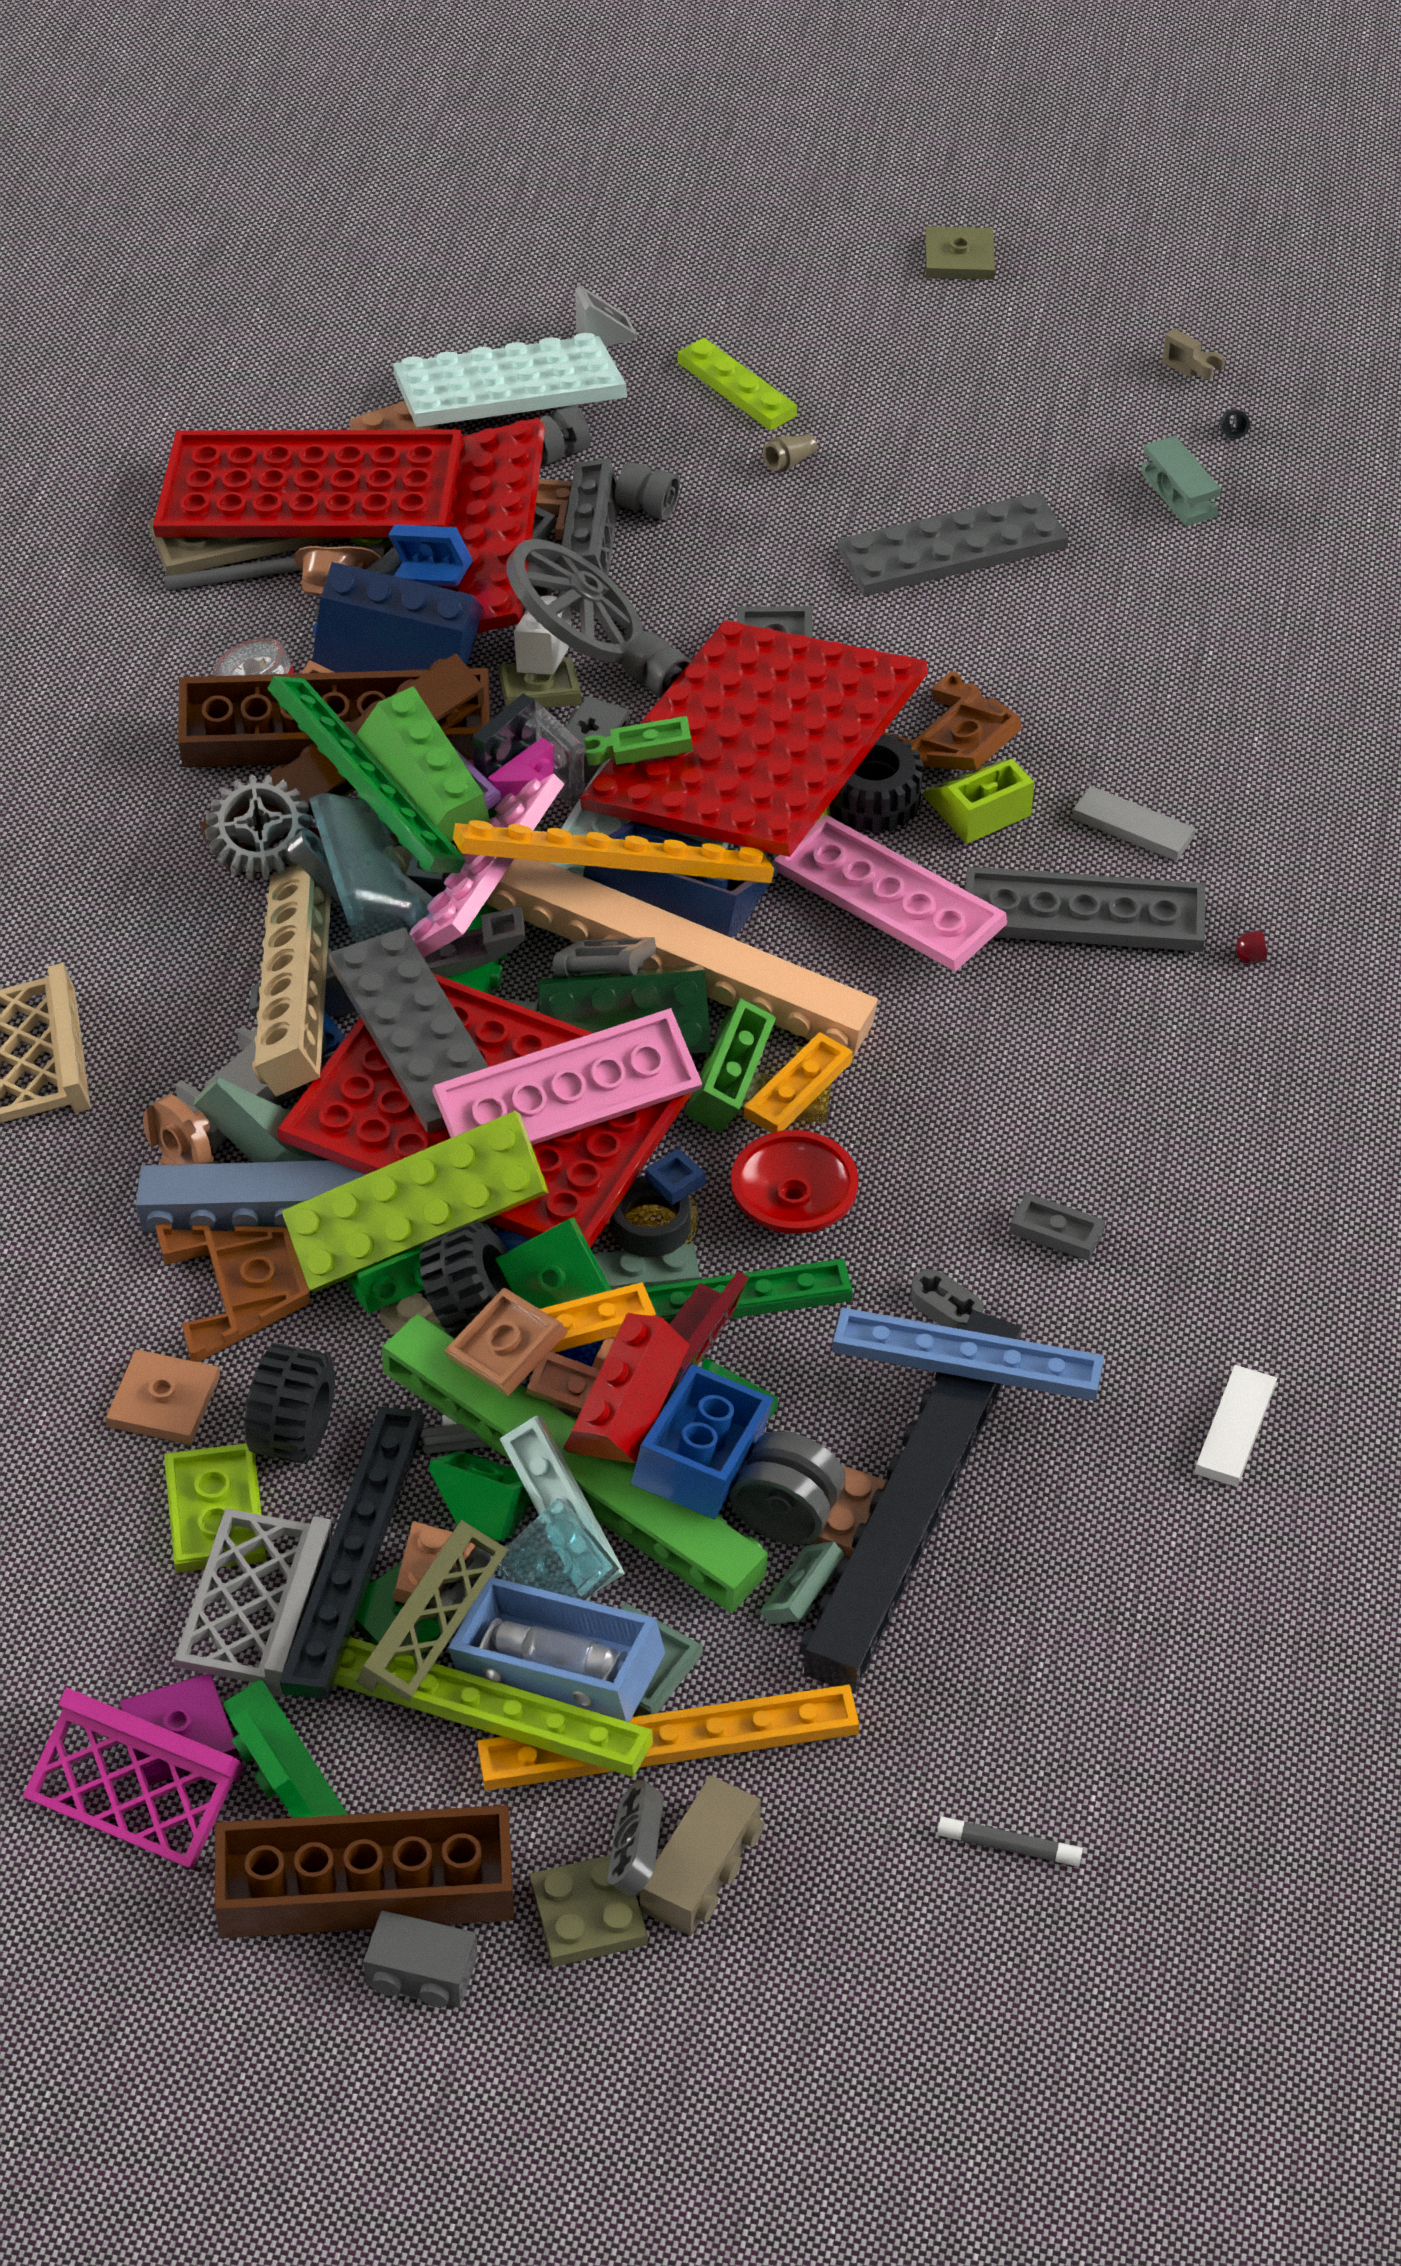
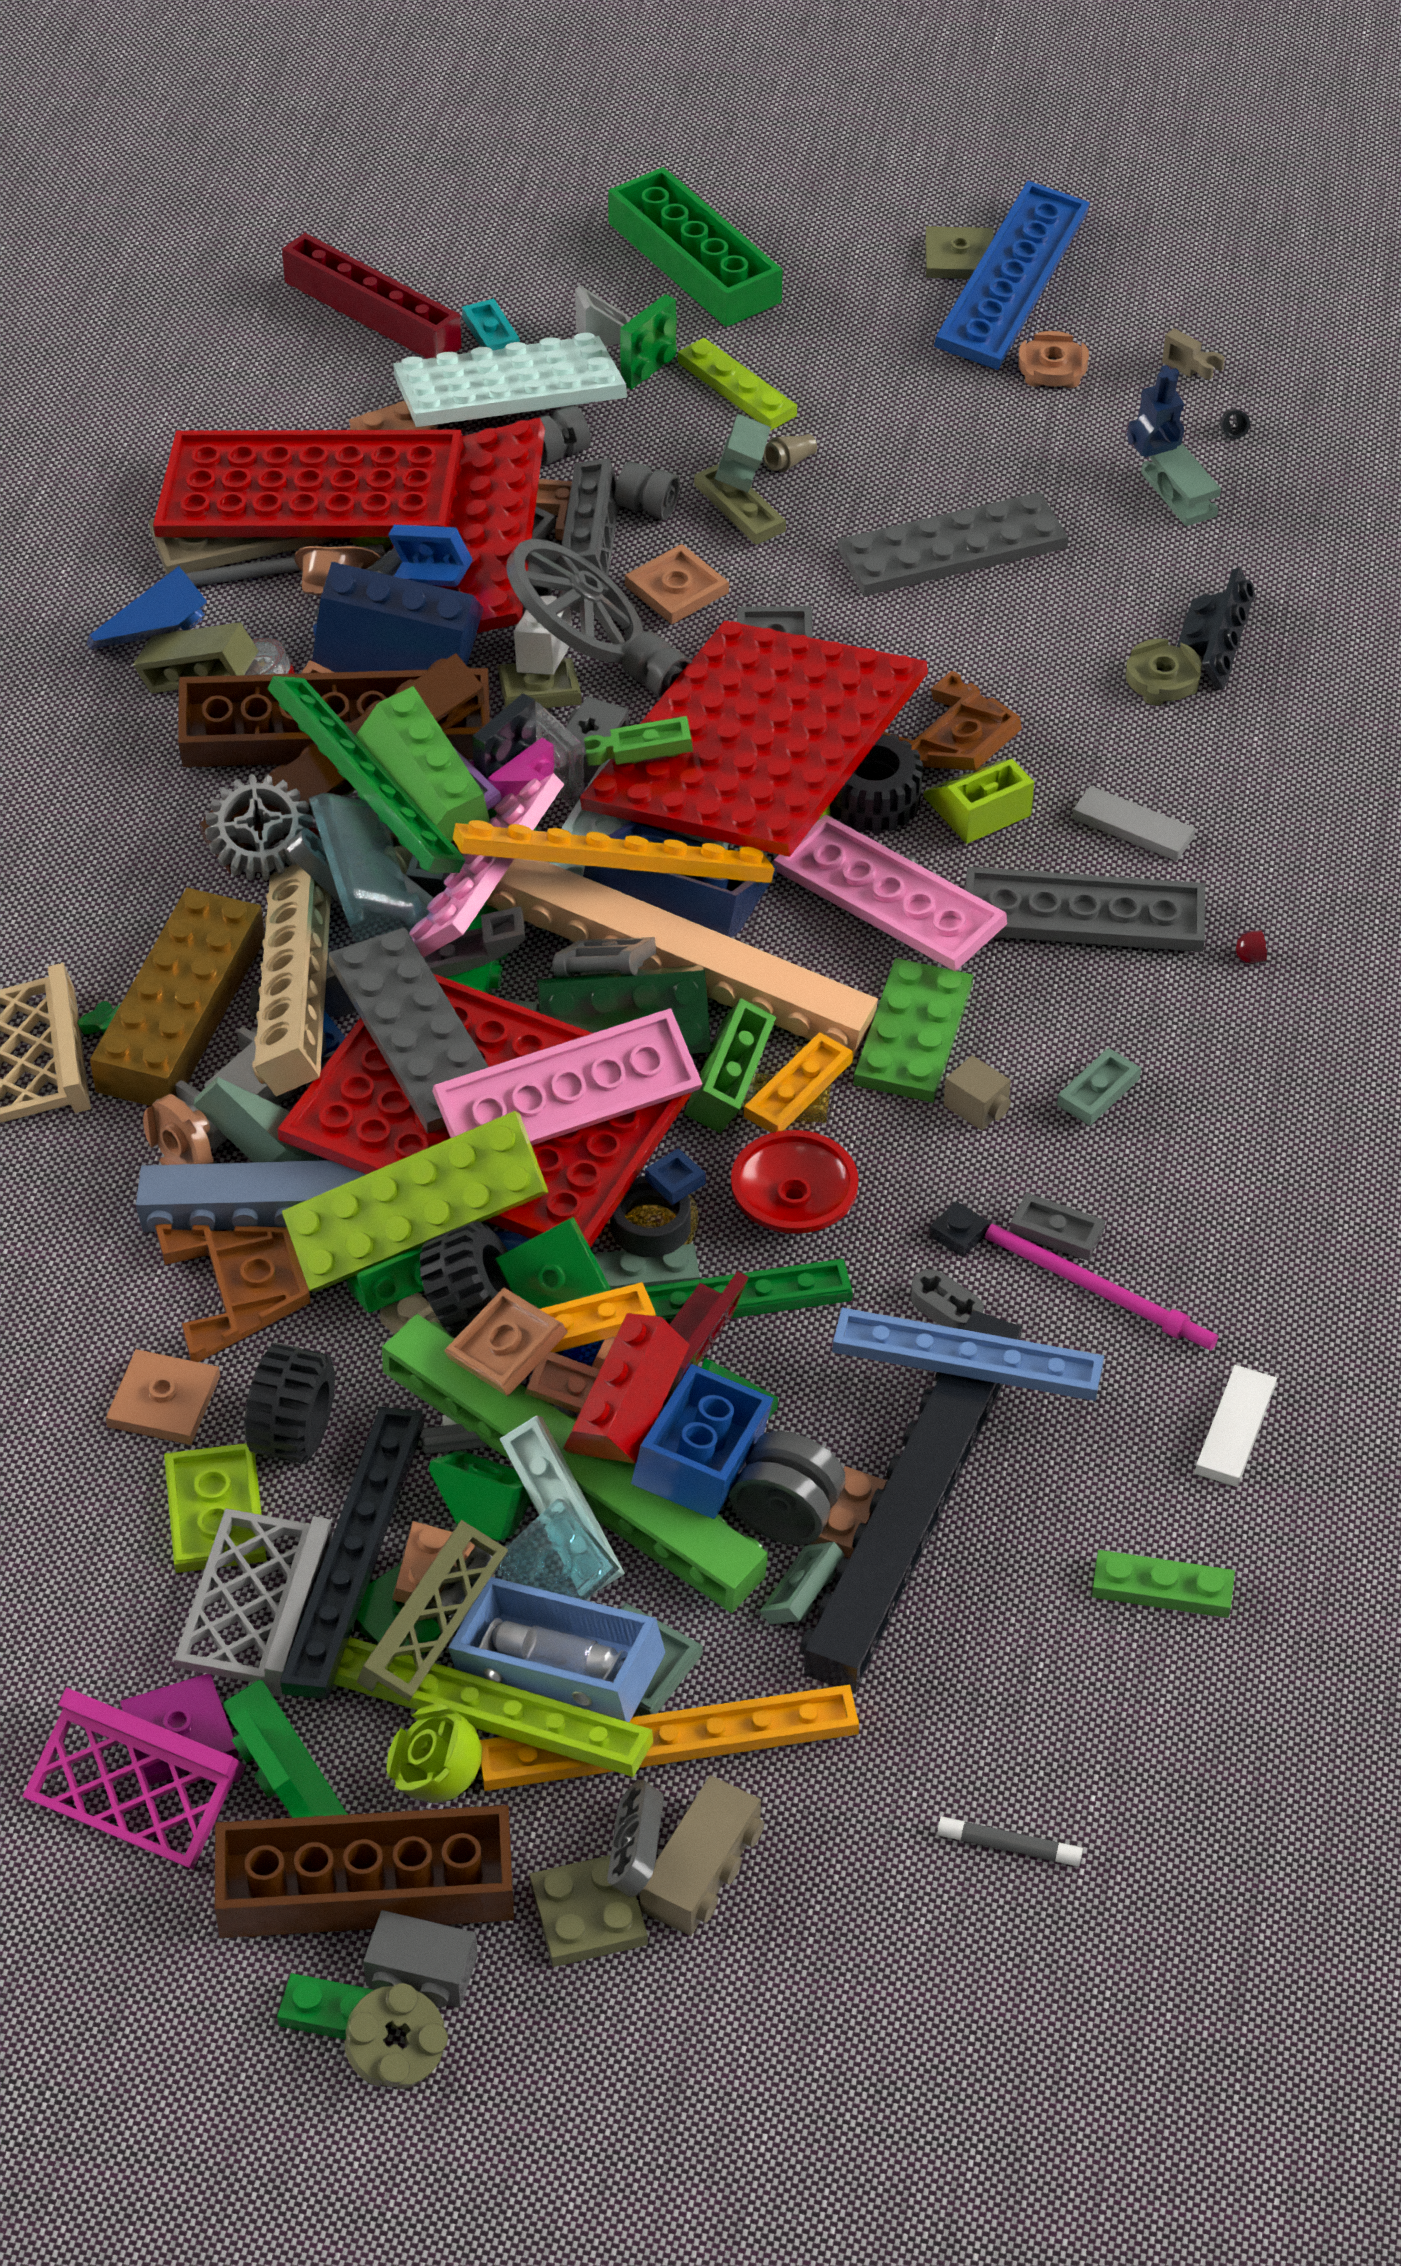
none -> green piece [77,1001,121,1035]
none -> blue slope [86,566,207,650]
none -> pearl gold brick [90,887,265,1106]
none -> olive brick [133,622,259,694]
none -> green plate [277,1973,374,2040]
none -> dark red brick [282,233,462,359]
none -> olive plate [344,1983,448,2089]
none -> lime cylinder [386,1704,482,1803]
none -> teal plate [462,298,520,351]
none -> green brick [608,167,783,327]
none -> green plate [620,294,677,390]
none -> nougat plate [625,544,729,624]
none -> olive plate [694,464,786,545]
none -> sand green piece [715,414,771,492]
none -> bright green plate [854,958,974,1103]
none -> black plate [929,1201,990,1258]
none -> blue plate [934,180,1090,370]
none -> dark tan brick [944,1055,1011,1130]
none -> dark pink bar [985,1224,1219,1351]
none -> nougat plate [1018,331,1089,388]
none -> sand green plate [1057,1048,1141,1126]
none -> bright green plate [1092,1550,1235,1618]
none -> olive plate [1125,638,1202,705]
none -> dark blue piece [1127,365,1185,458]
none -> black bracket [1177,567,1255,691]

